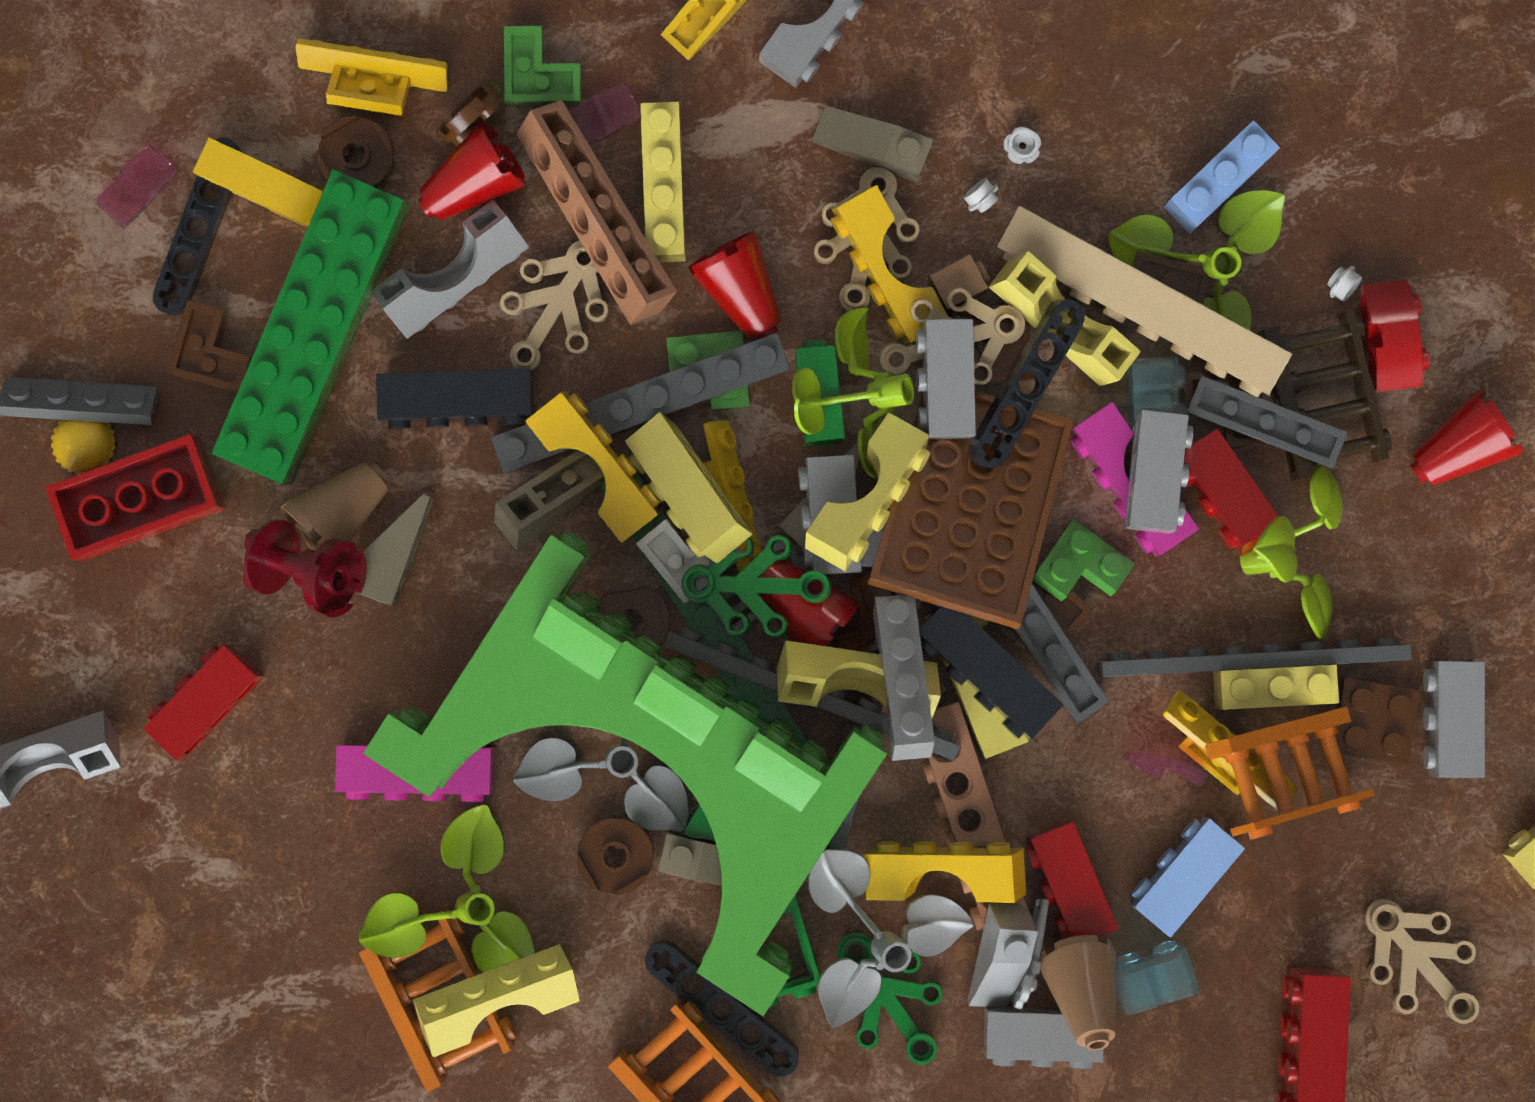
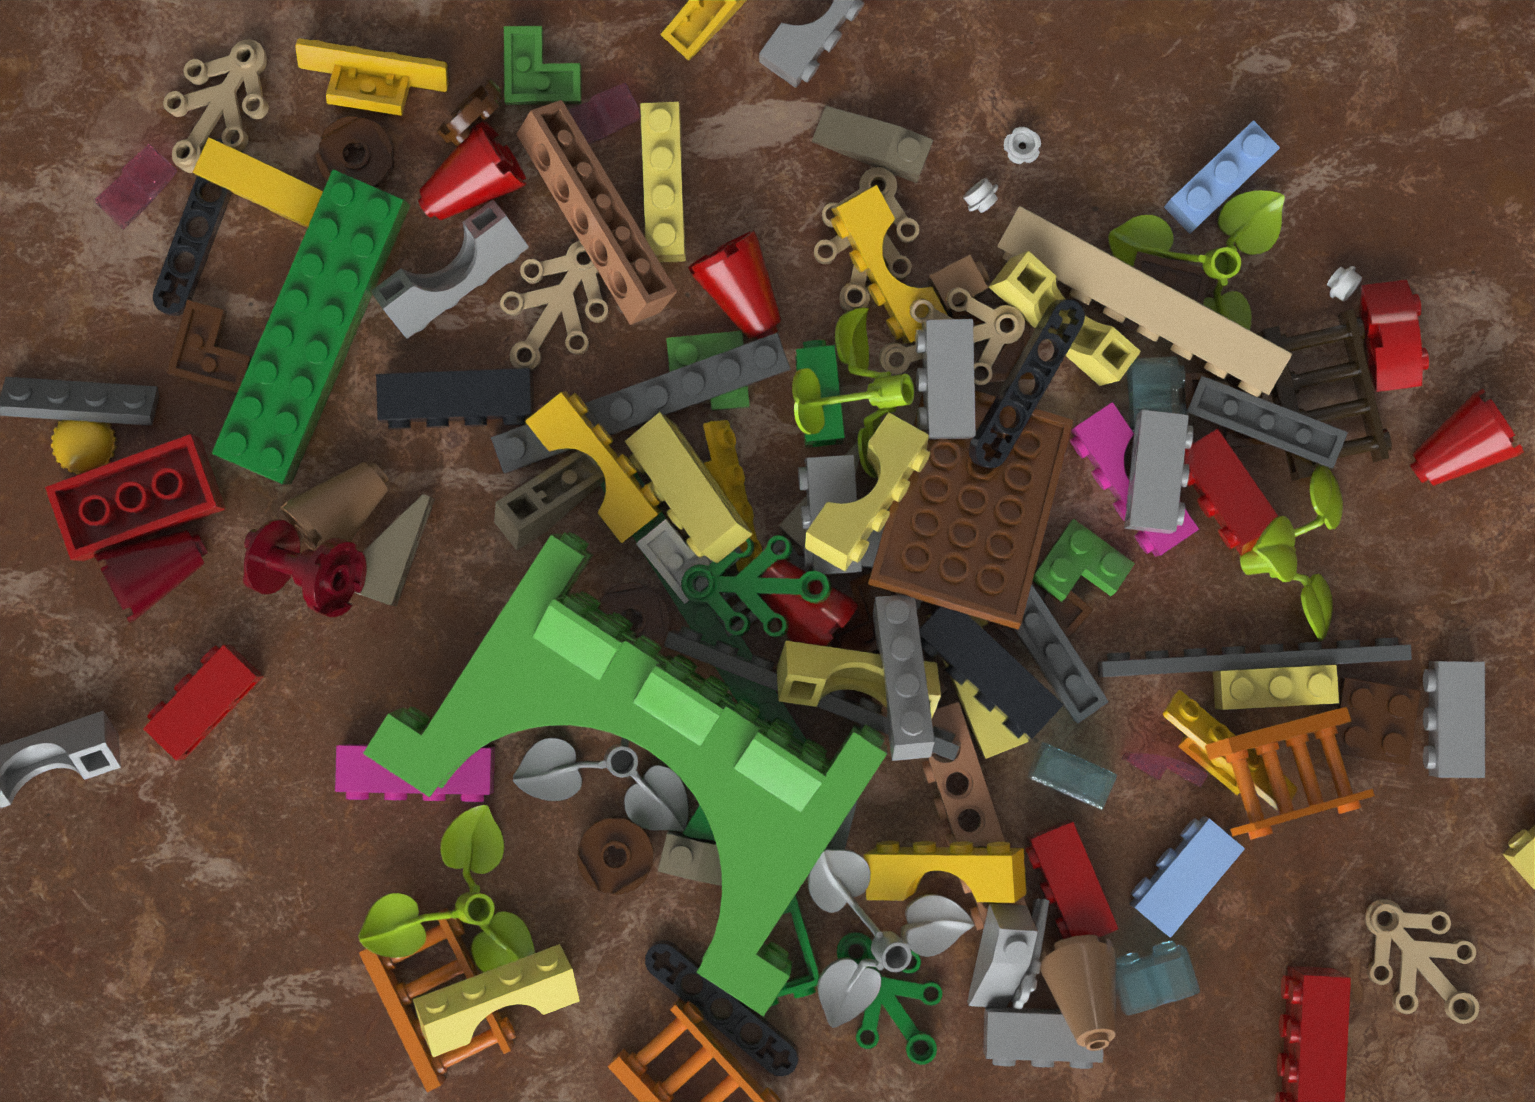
none -> dark red cone [94,530,208,623]
none -> tan plant [163,39,269,173]
none -> clear light blue brick [1027,742,1118,810]

